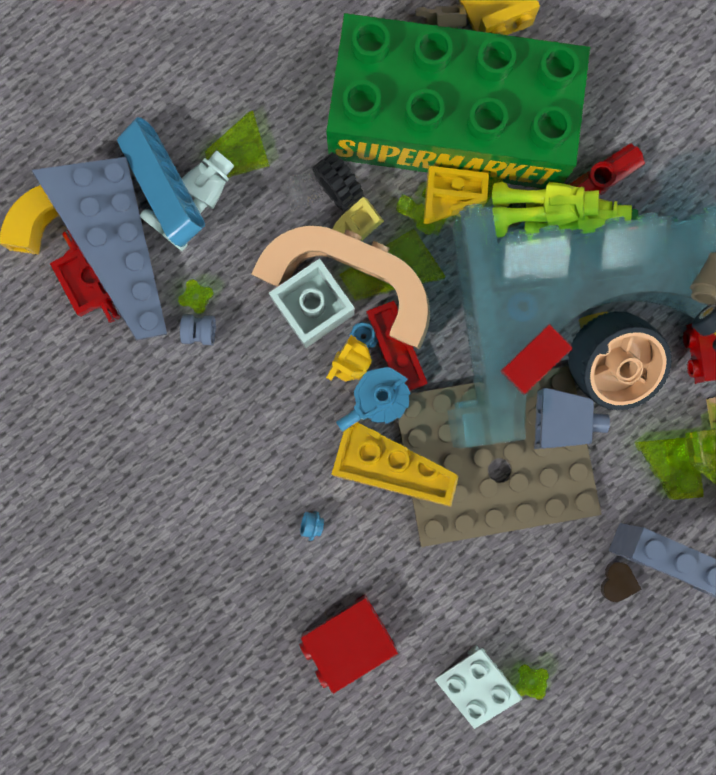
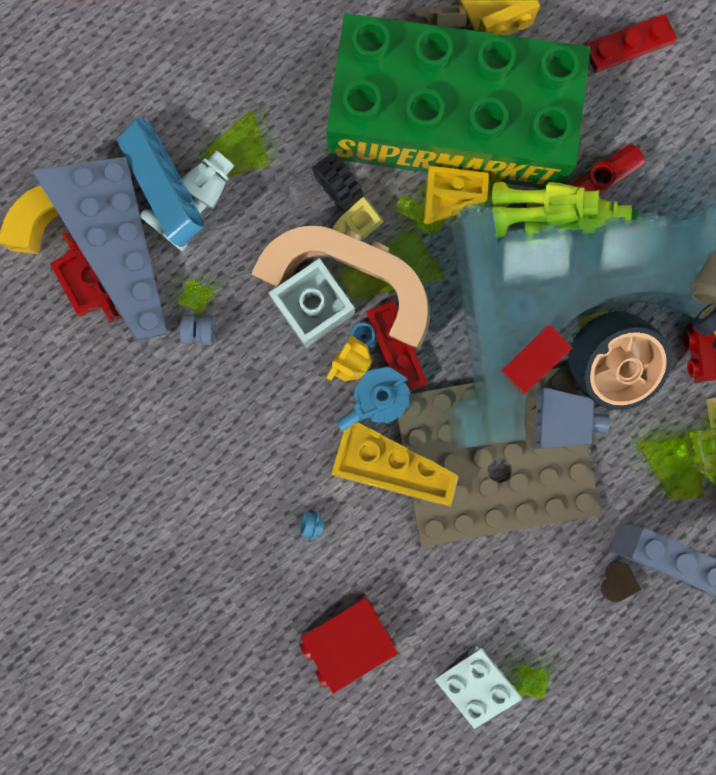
none -> red plate [585,13,677,73]

